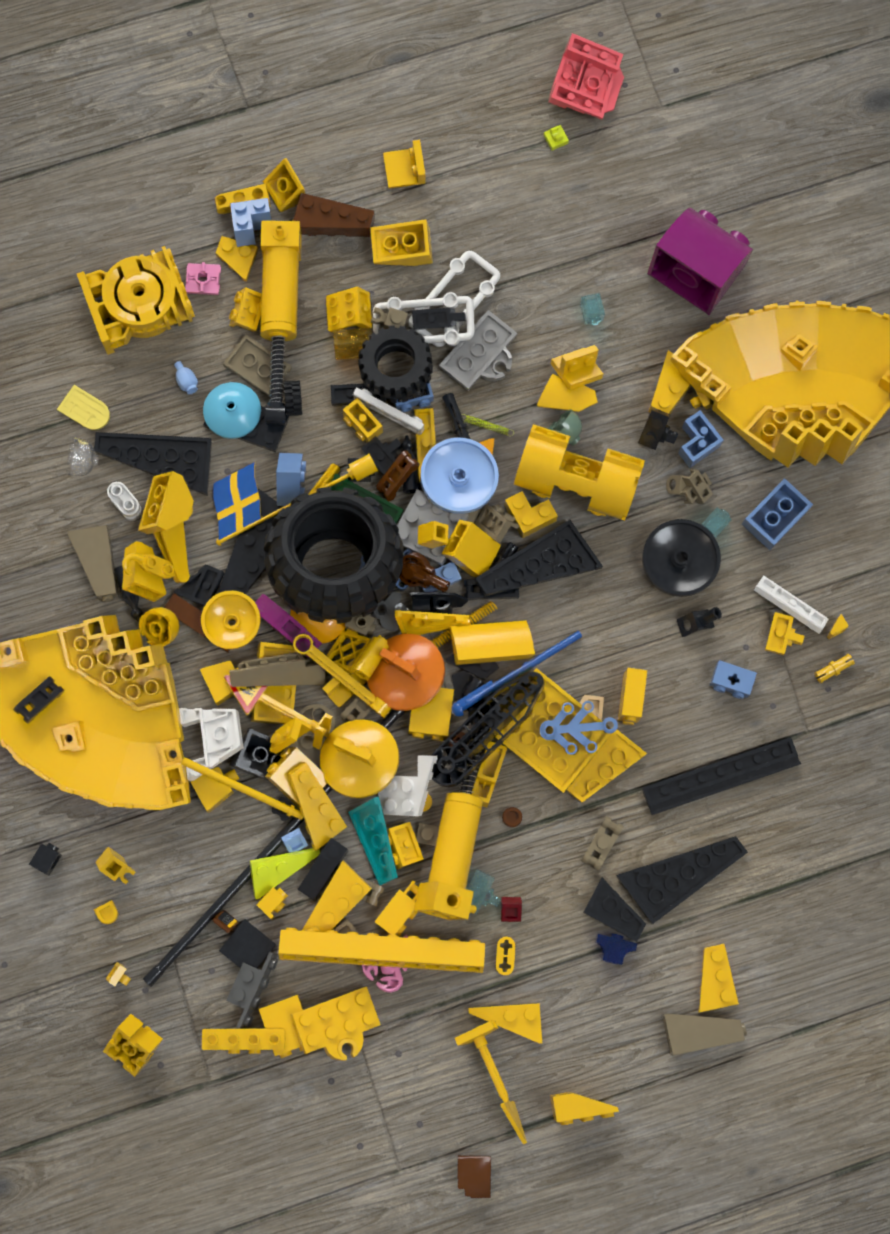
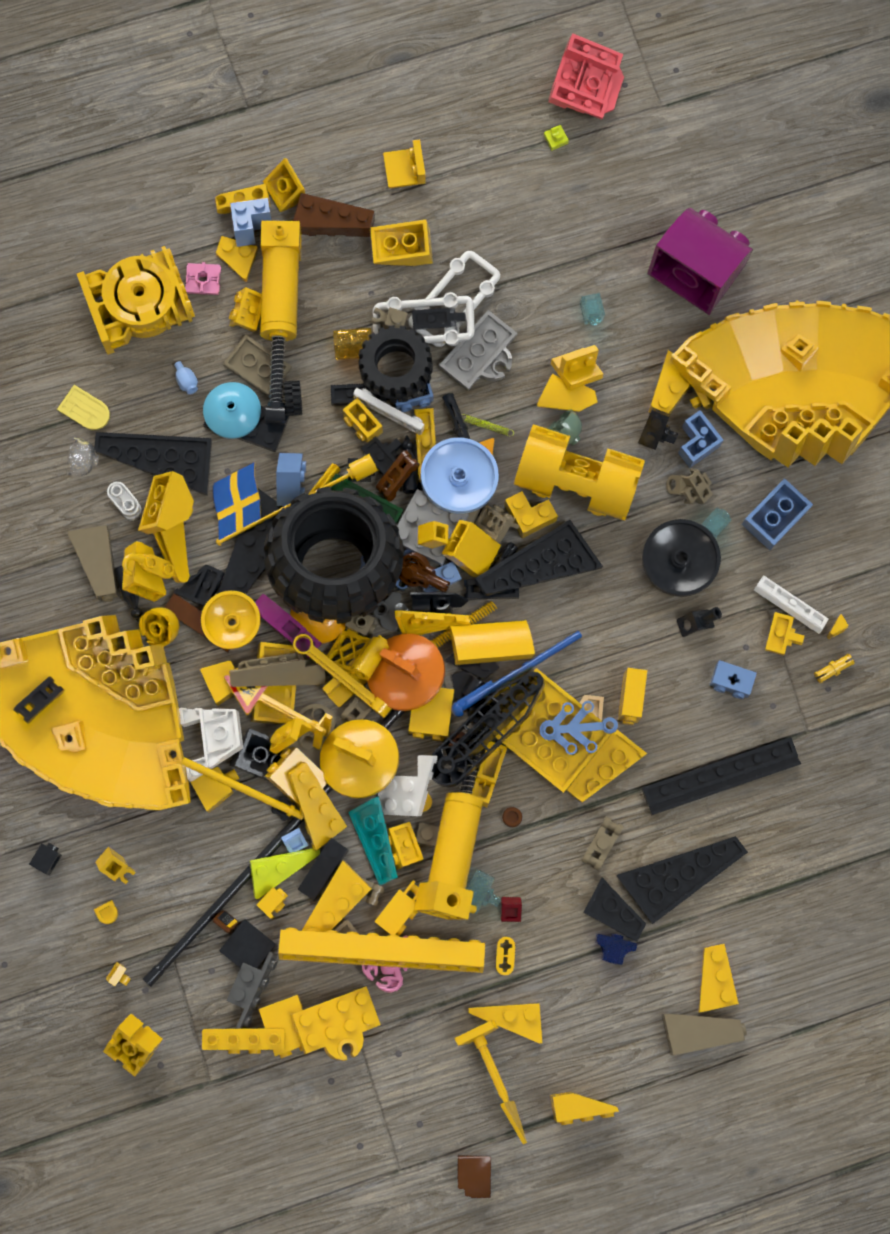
yellow bracket [326,286,372,332] -> none

